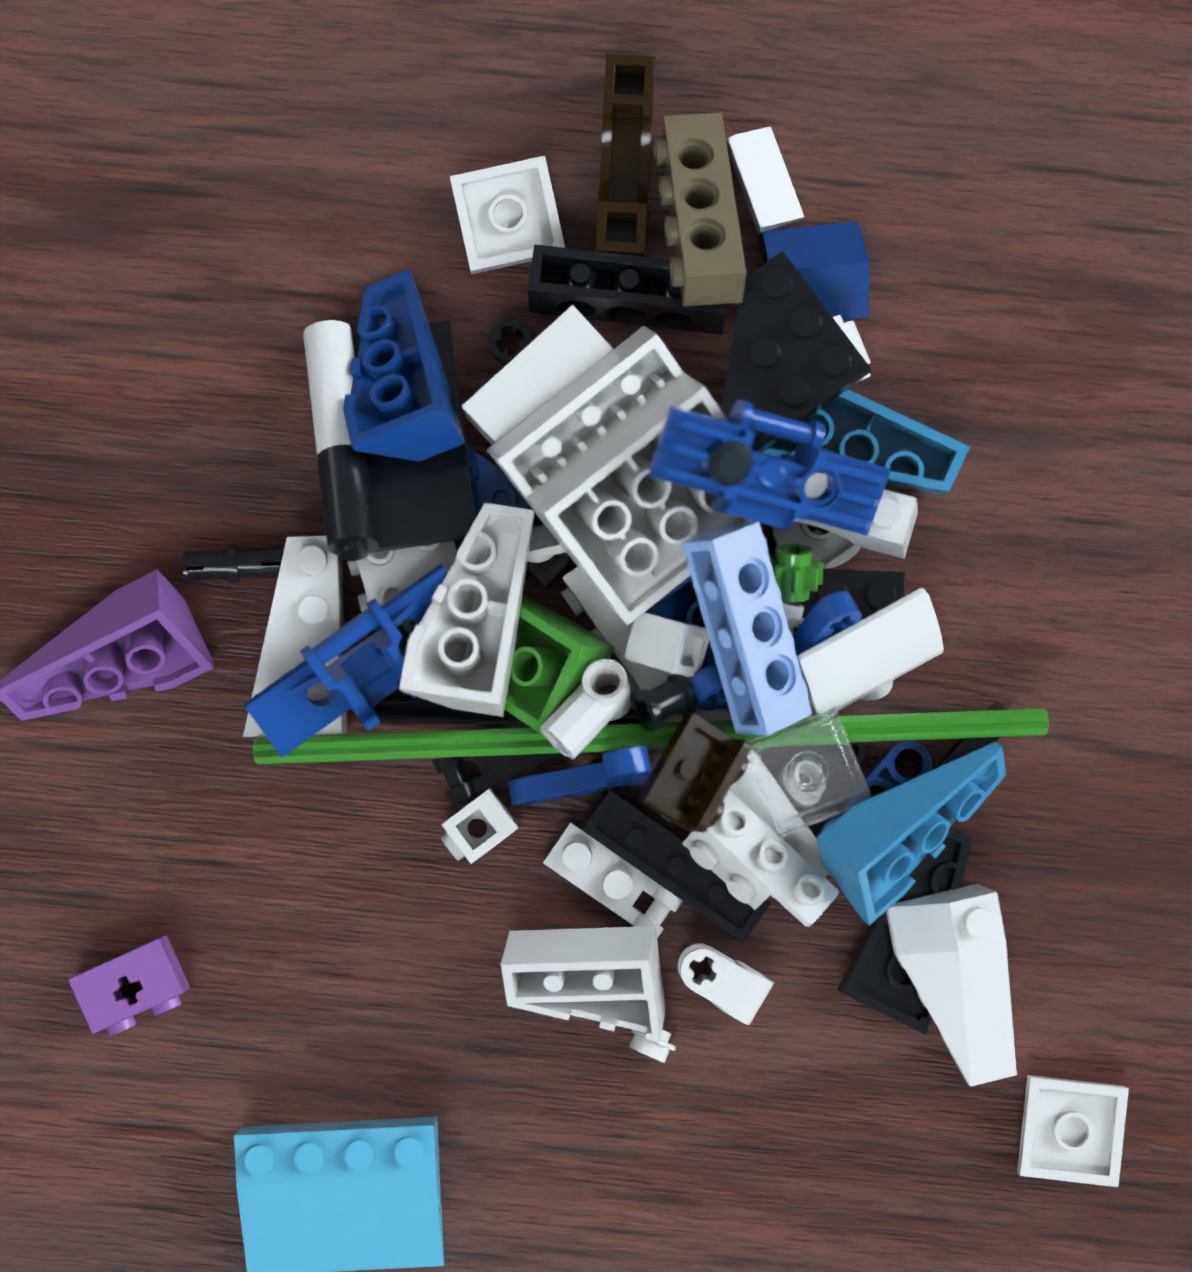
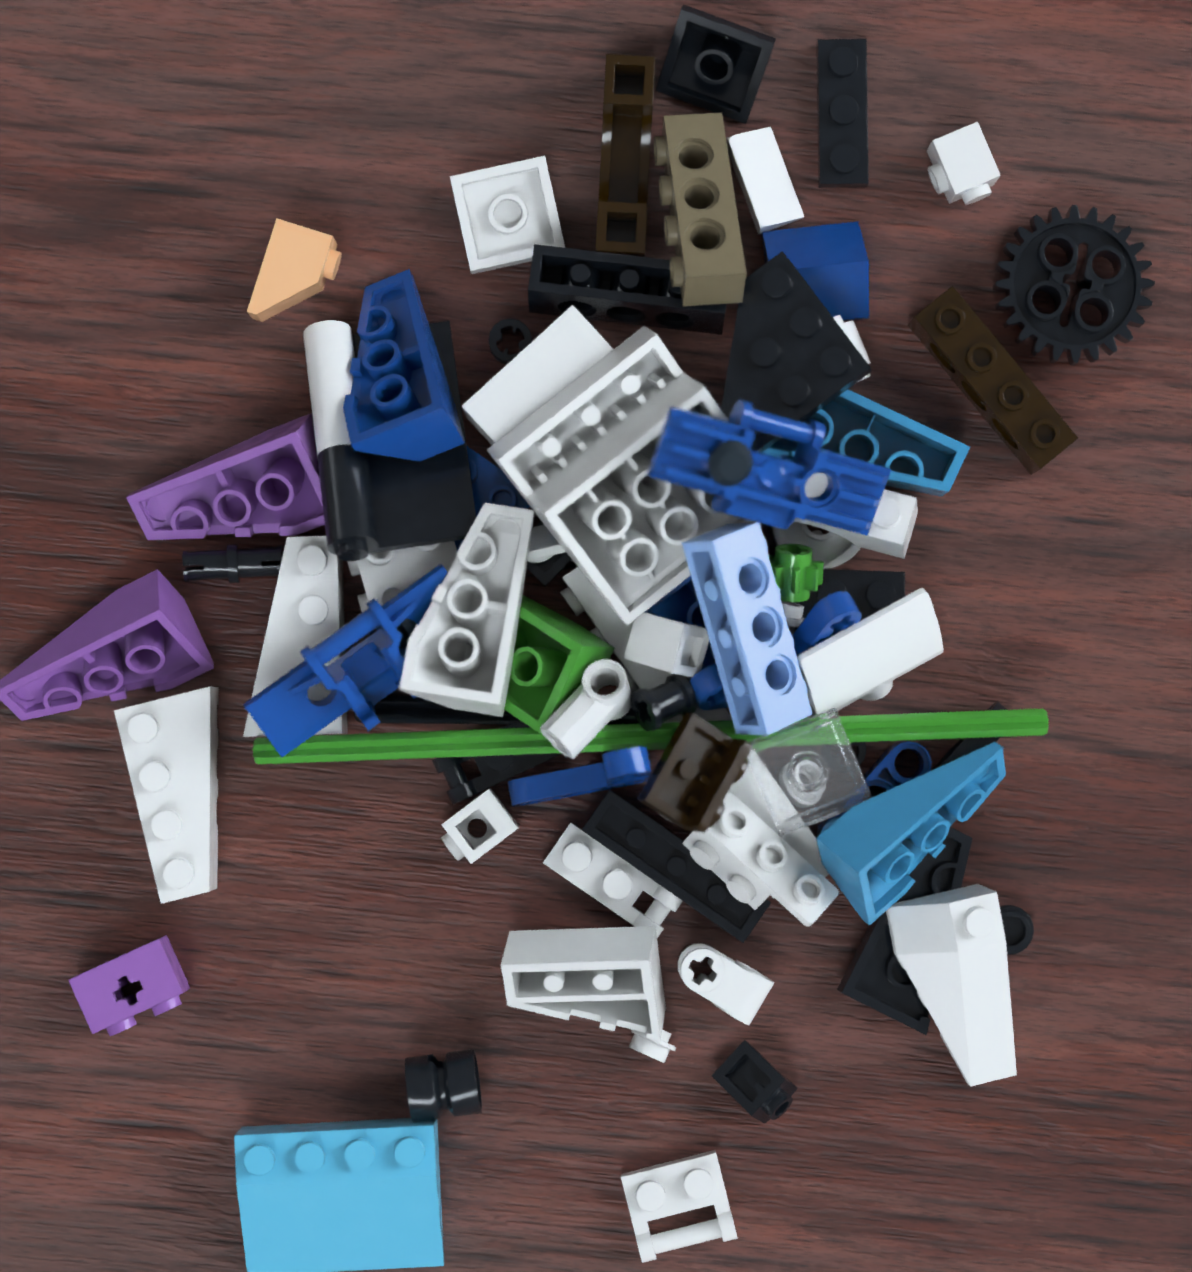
white plate [1017,1075,1129,1187] -> none
none -> white wedge [114,686,219,904]
none -> medium lavender wedge [126,413,325,540]
none -> light nougat slope [247,218,342,322]
none -> black wheel [405,1049,482,1122]
none -> white plate [620,1150,738,1263]
none -> black slope [655,4,776,124]
none -> black bracket [712,1040,797,1123]
none -> black plate [816,39,869,188]
none -> dark brown brick [908,286,1078,475]
none -> white brick [927,122,1001,205]
none -> black gear [993,205,1155,366]
none -> black plate [1000,905,1034,955]

